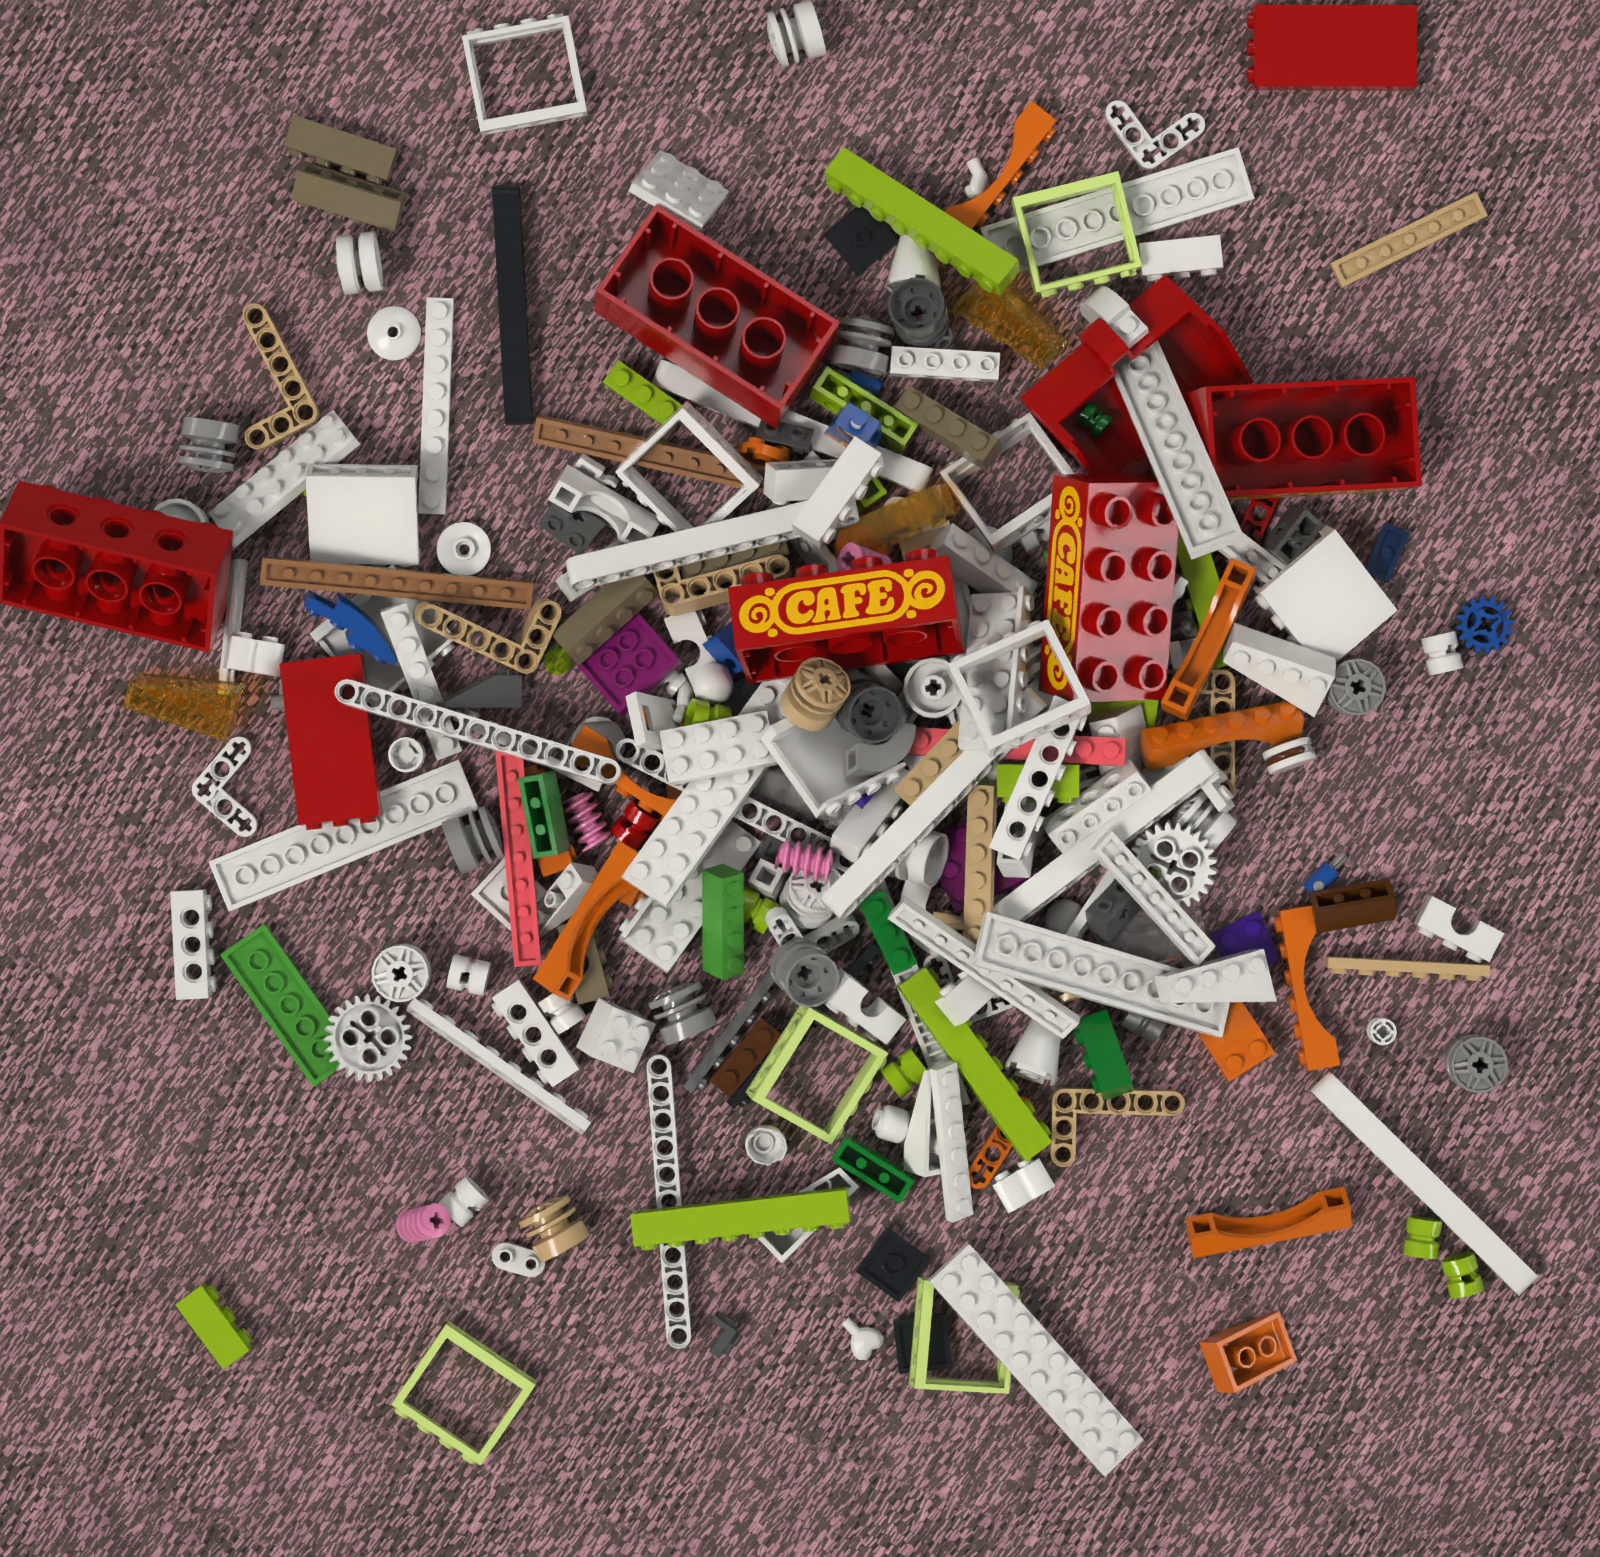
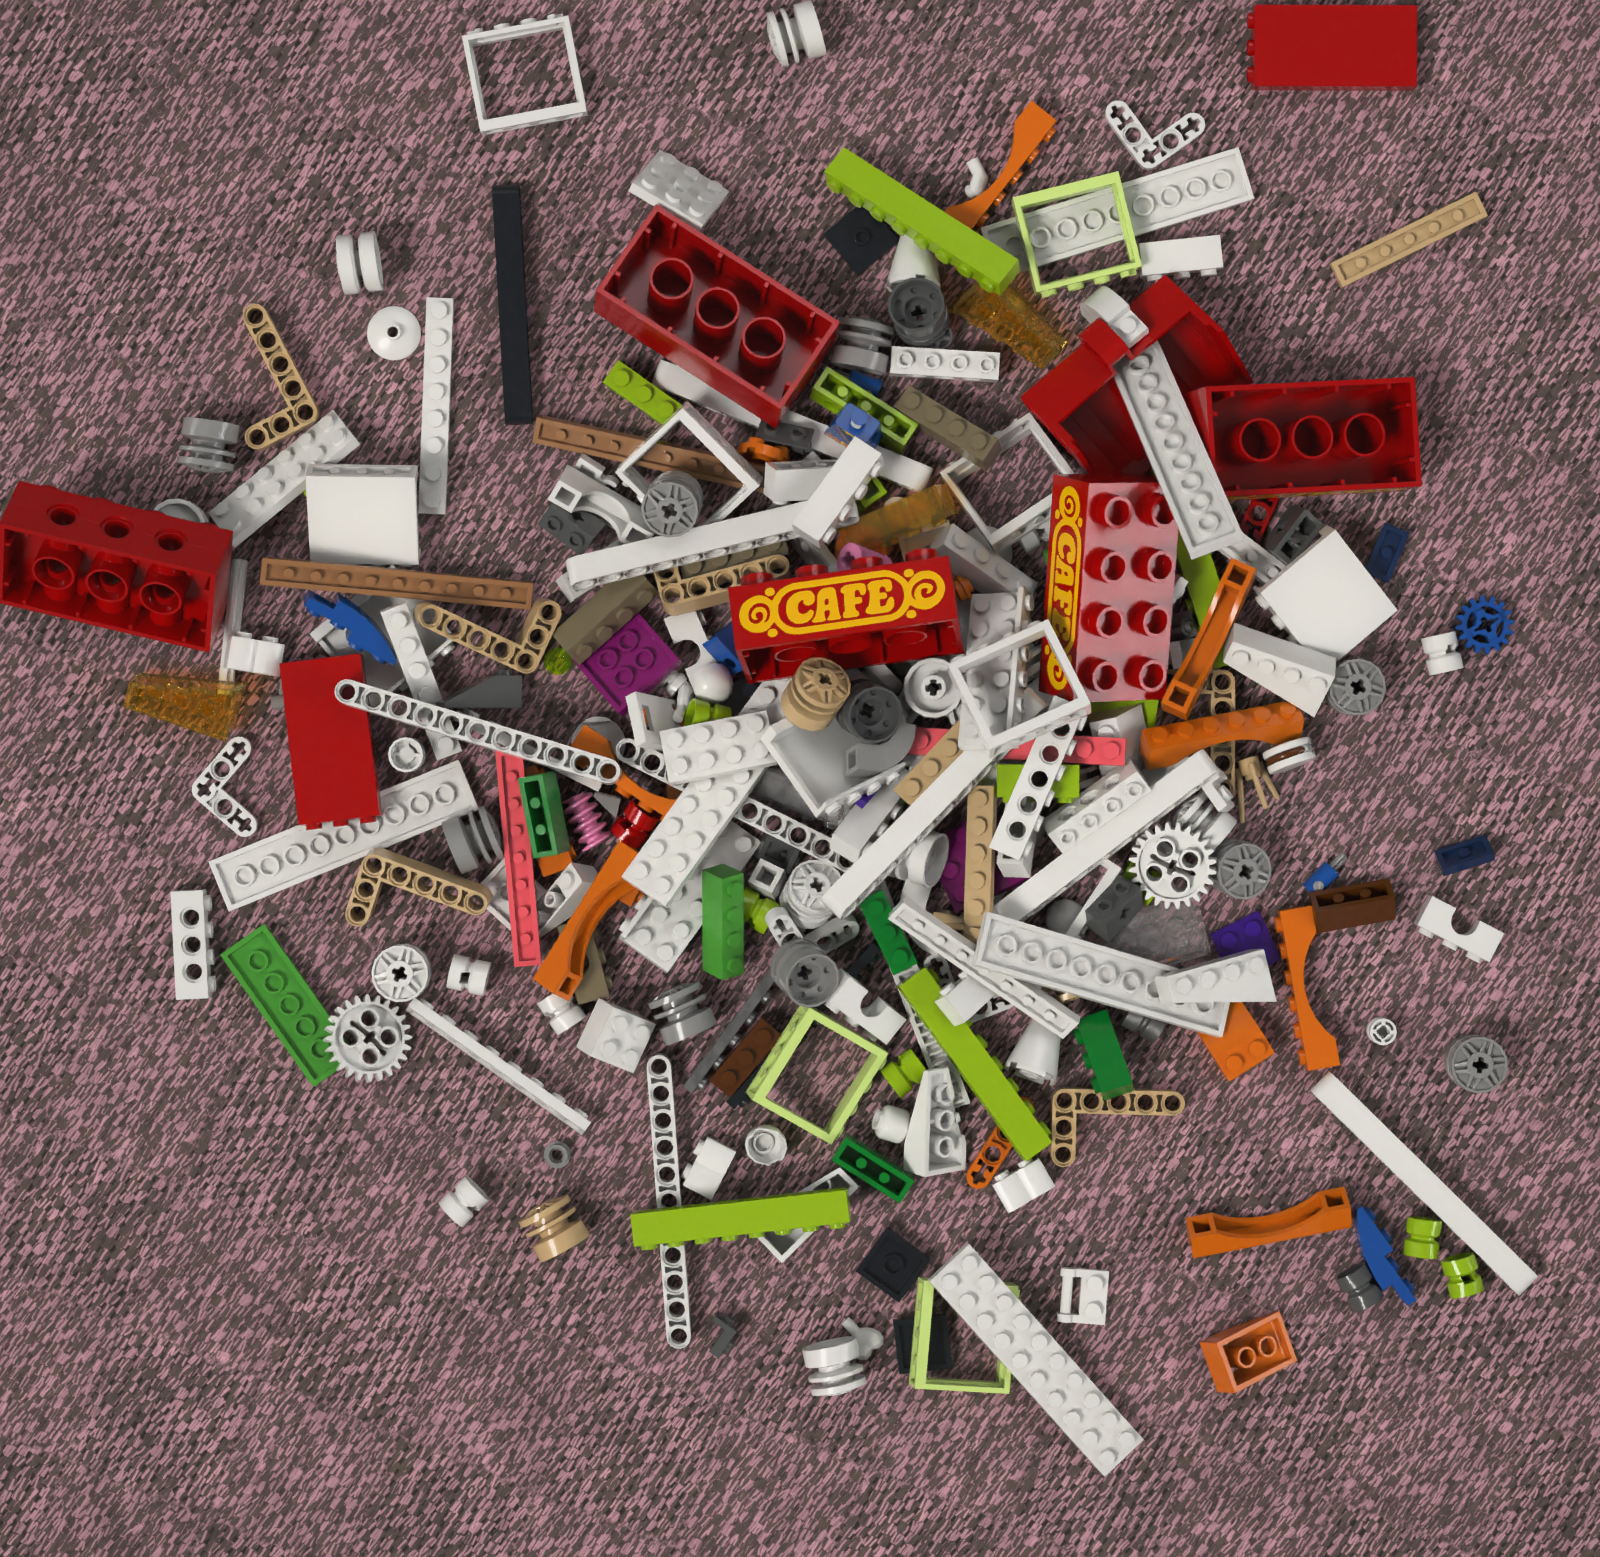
lime brick [175,1282,253,1370] -> none
dark tan brick [283,115,399,185] -> none
dark tan brick [291,161,407,232] -> none
yellowish green window [391,1321,537,1465] -> none
bright pink piece [396,1203,451,1243] -> none
white dish [437,522,491,576] -> none
white brick [491,978,580,1087] -> none
white plate [492,1242,545,1277] -> none
bright pink piece [774,837,834,884] -> none
white plate [929,1061,973,1223] -> none
green wheel [1075,401,1113,439] -> none
white plate [1090,831,1216,966] -> none
tan plate [1324,956,1490,981] -> none
none -> tan beam [345,847,492,927]
none -> light grey plate [544,1141,571,1168]
none -> light grey slope [594,792,622,818]
none -> light grey wheel [641,470,704,538]
none -> white brick [681,1136,736,1200]
none -> white wheel [802,1336,866,1396]
none -> orange plate [954,575,974,601]
none -> white plate [1056,1267,1109,1325]
none -> light grey wheel [1209,837,1272,900]
none -> tan plant [1235,755,1280,824]
none -> dark grey wheel [1335,1262,1384,1313]
none -> blue slope [1354,1204,1416,1306]
none -> dark blue plate [1434,835,1495,876]

